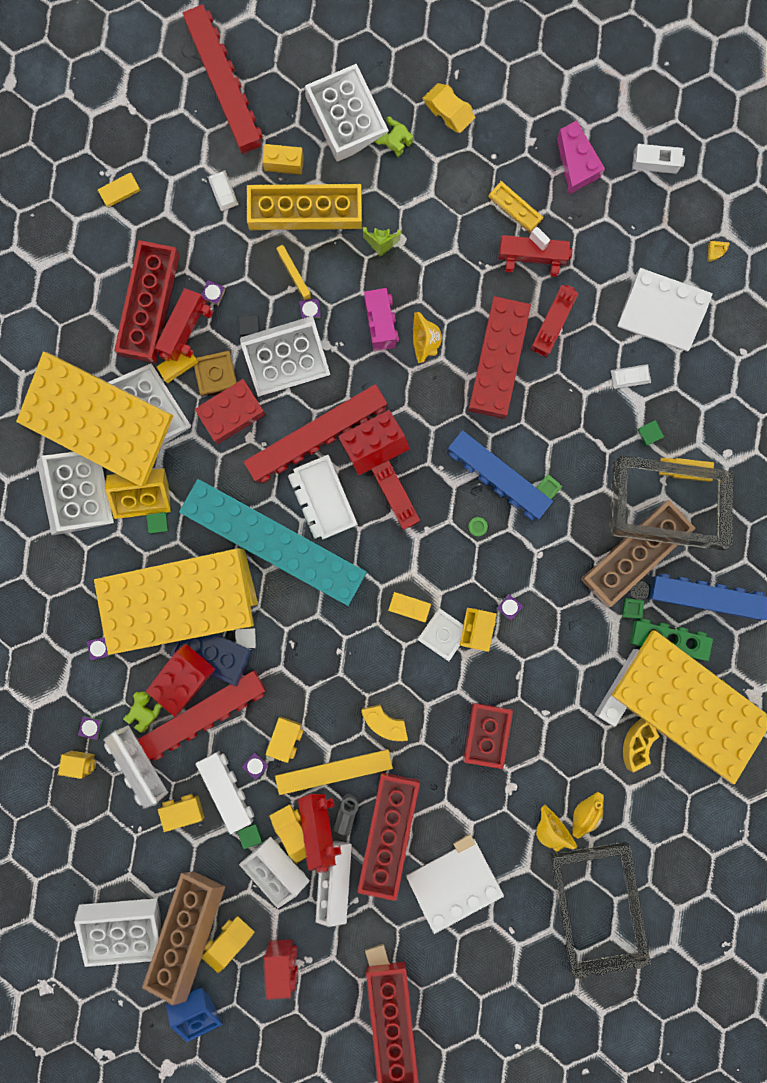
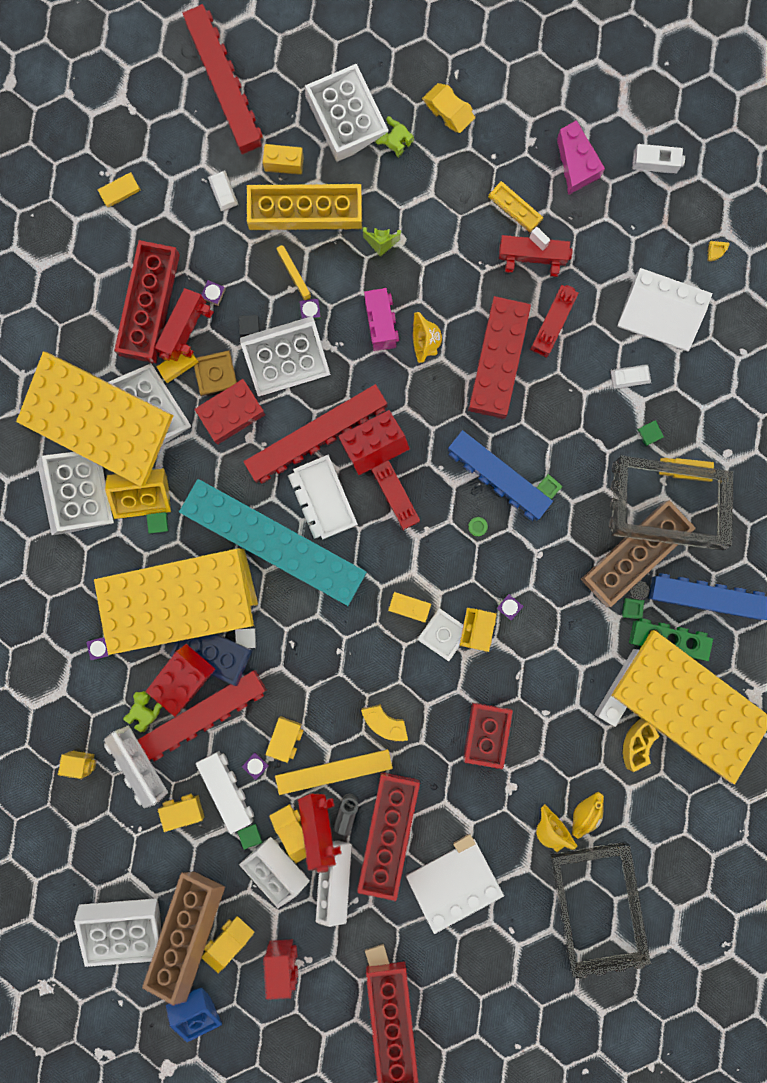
tile [78,716,103,740] -> none

